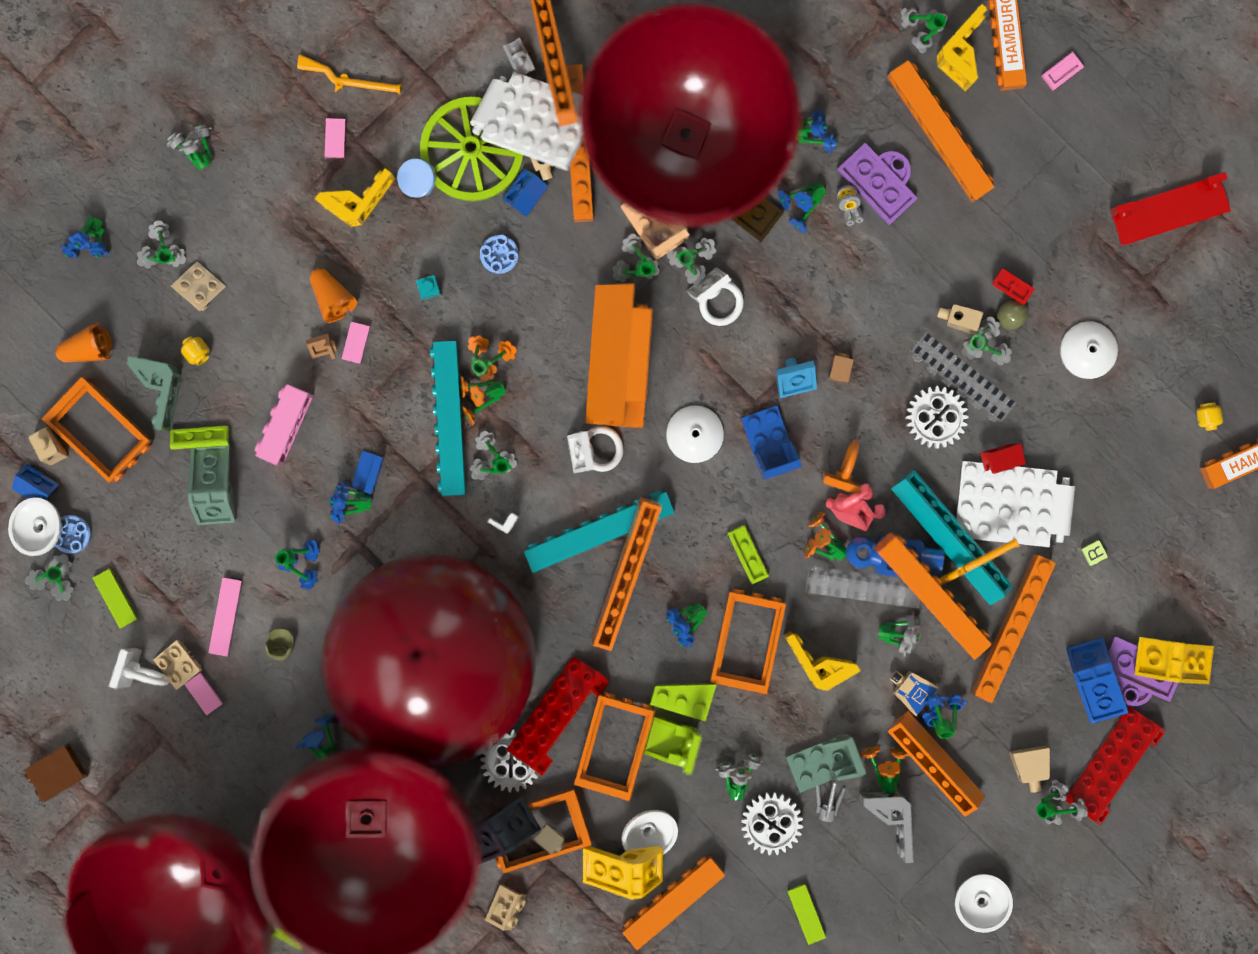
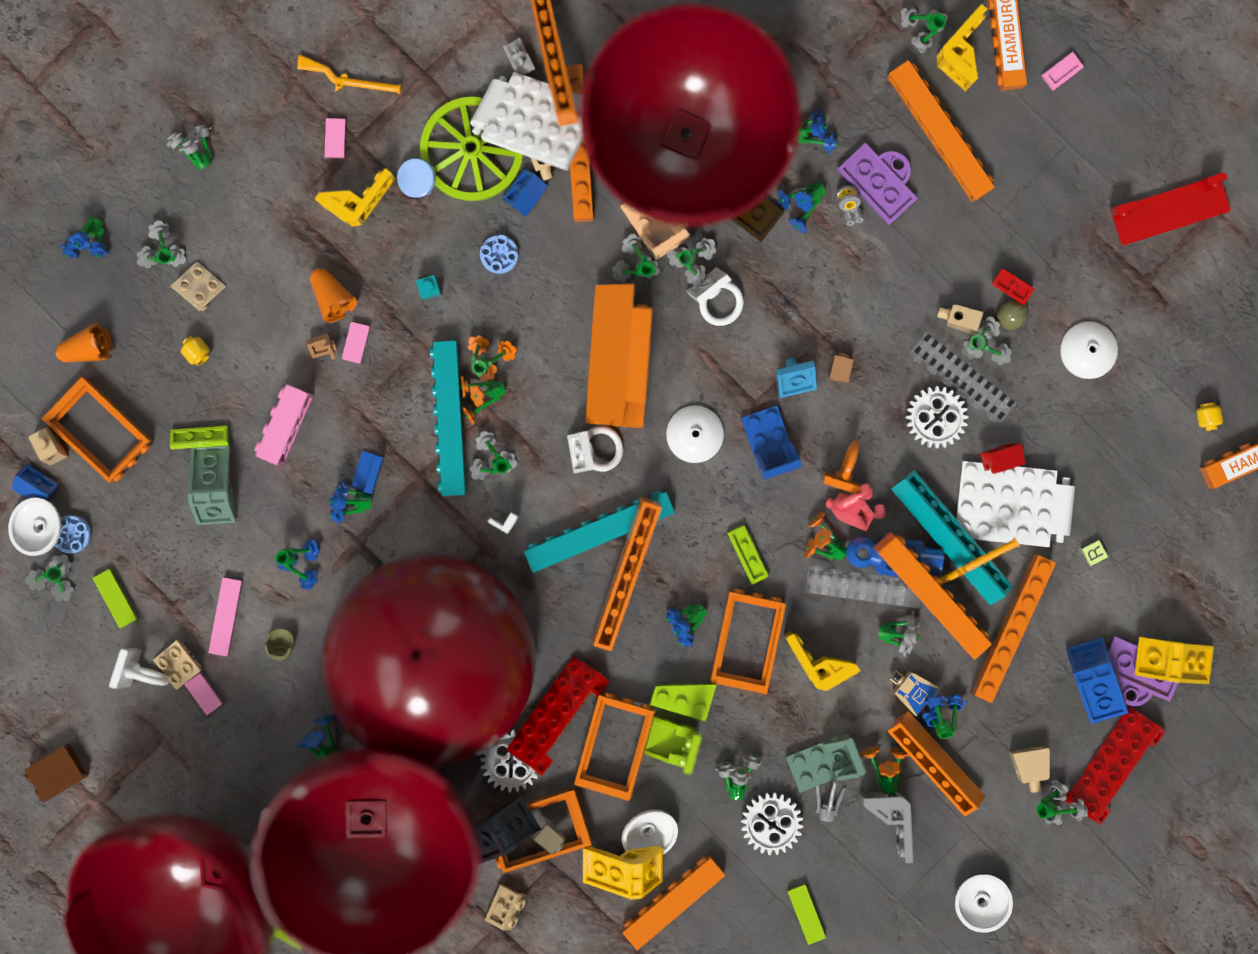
sand green bracket [127,356,181,431] -> none

